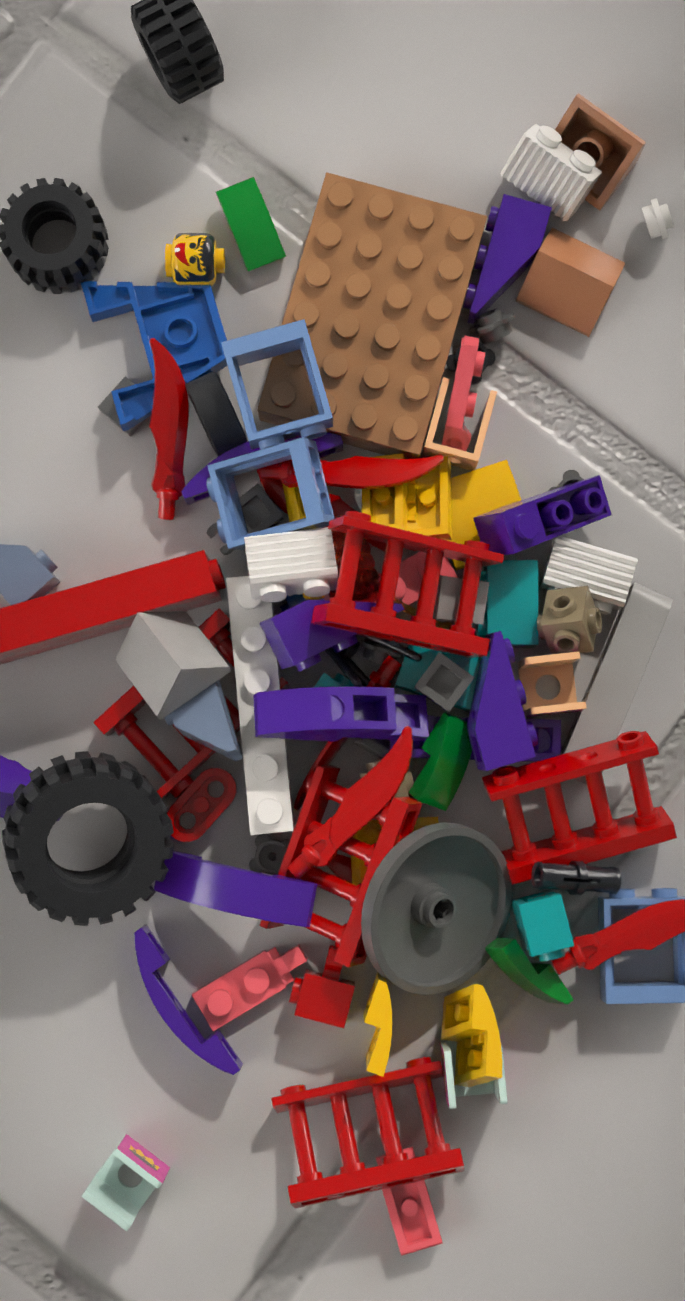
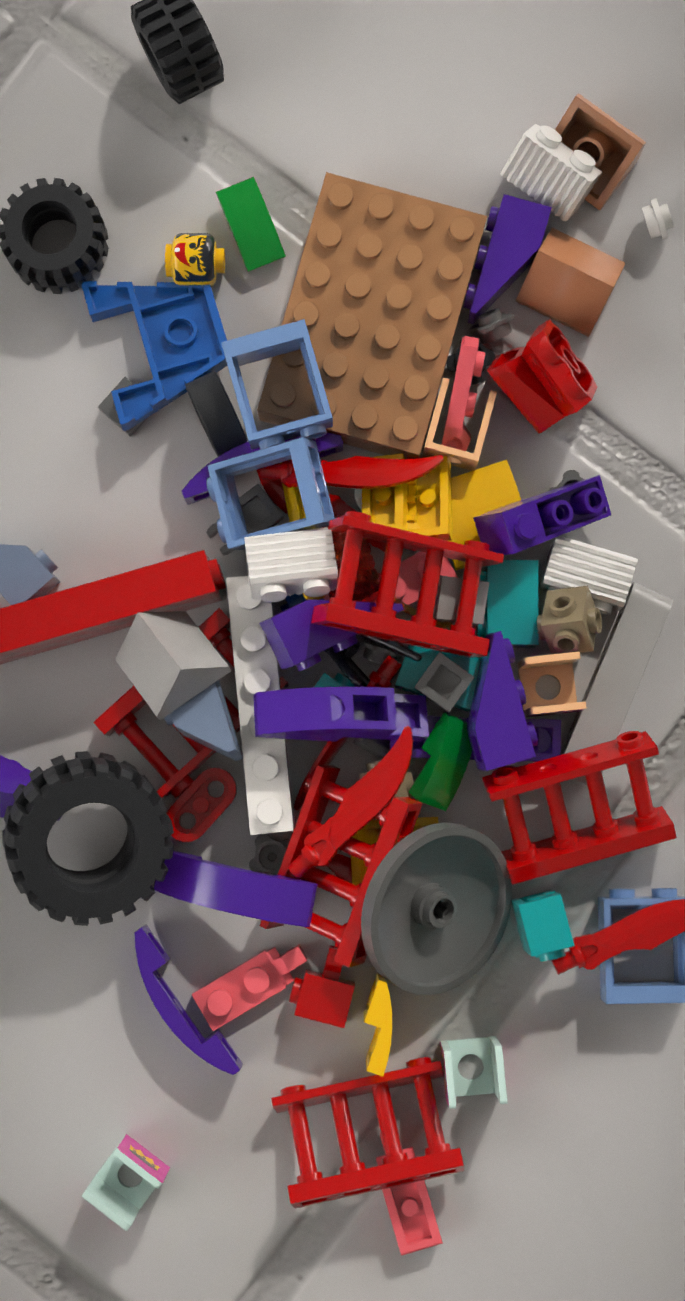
red sword [149,338,189,520] -> none
yellow slope [441,984,502,1087] -> none
green slope [485,938,574,1005] -> none
black pin [531,861,622,895] -> none
none -> red piece [487,319,598,434]

